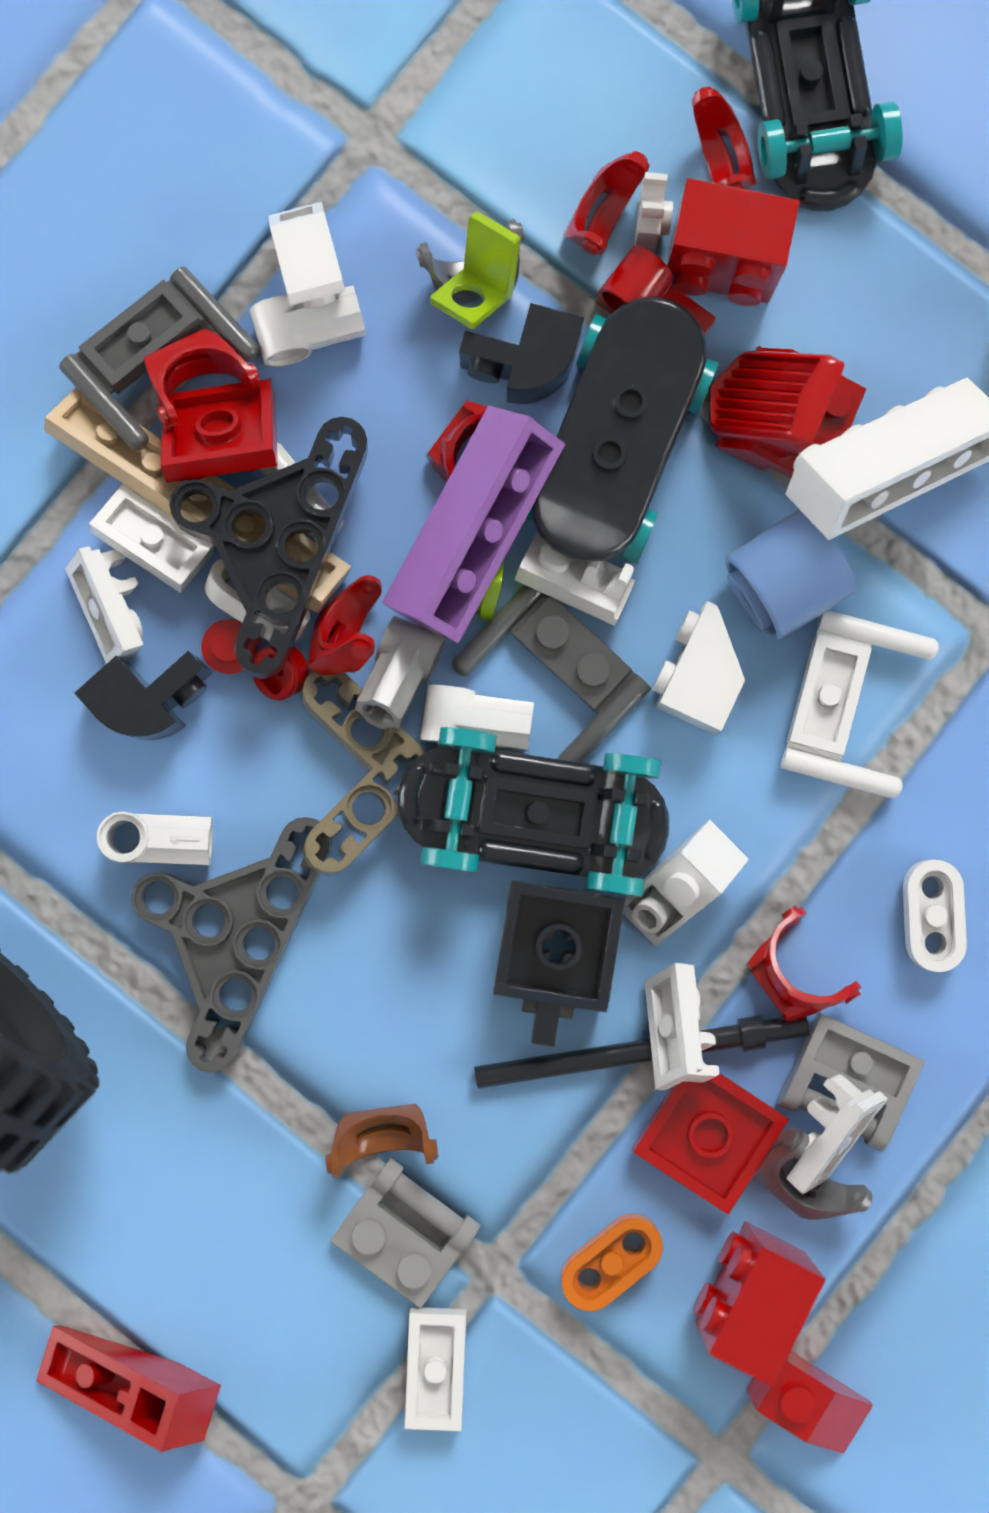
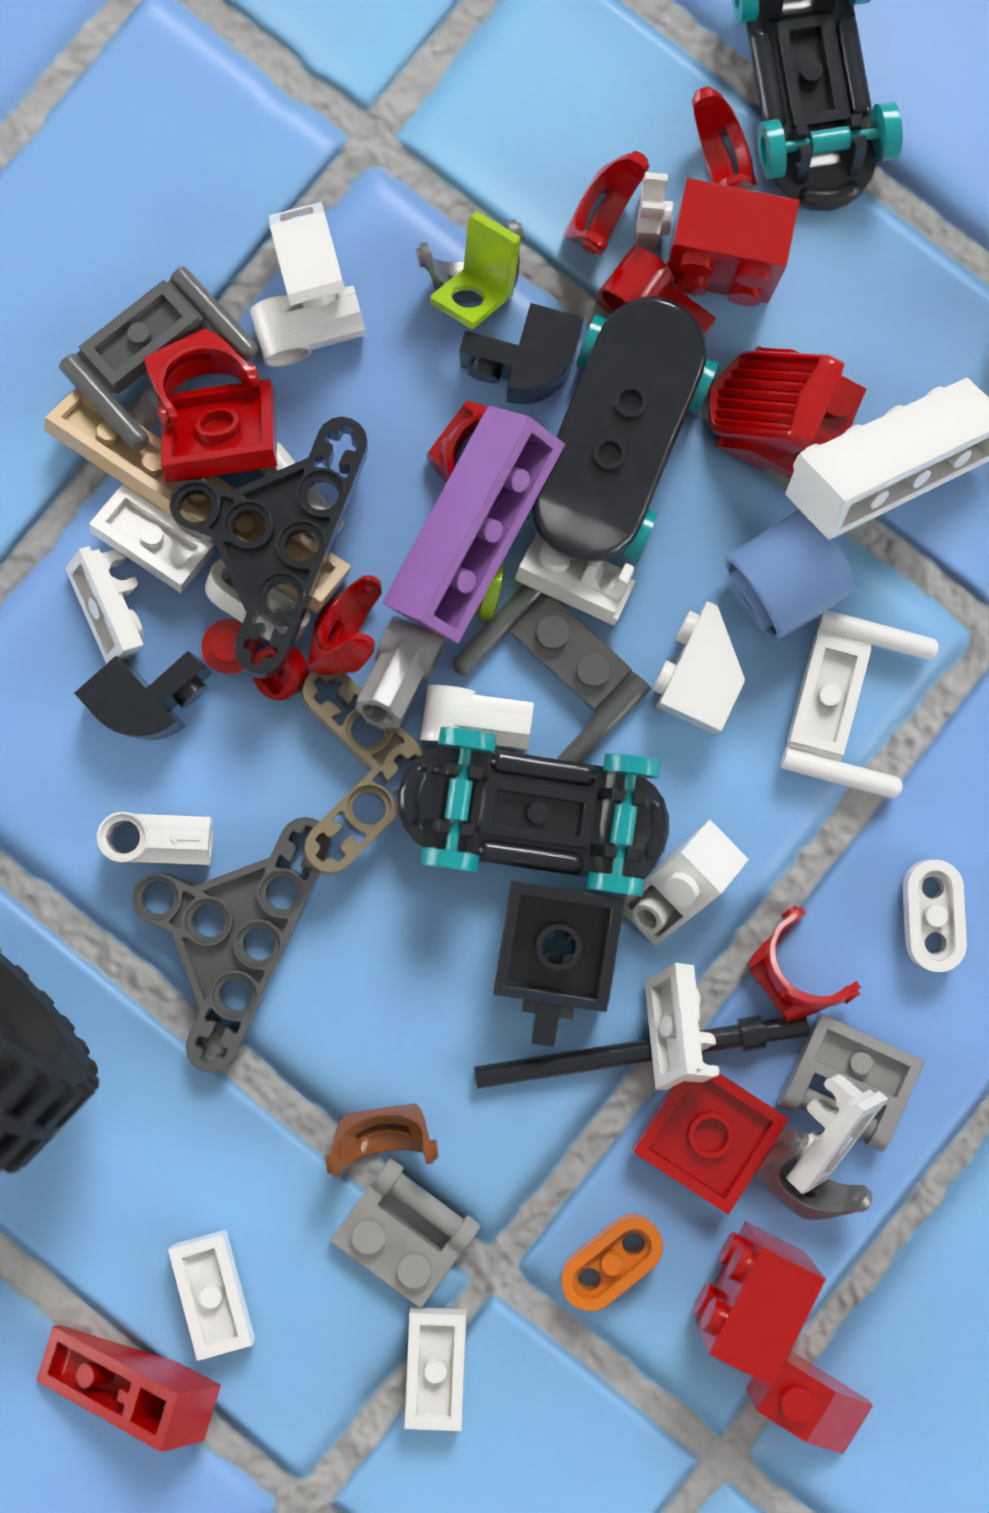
none -> white plate [168,1230,255,1361]

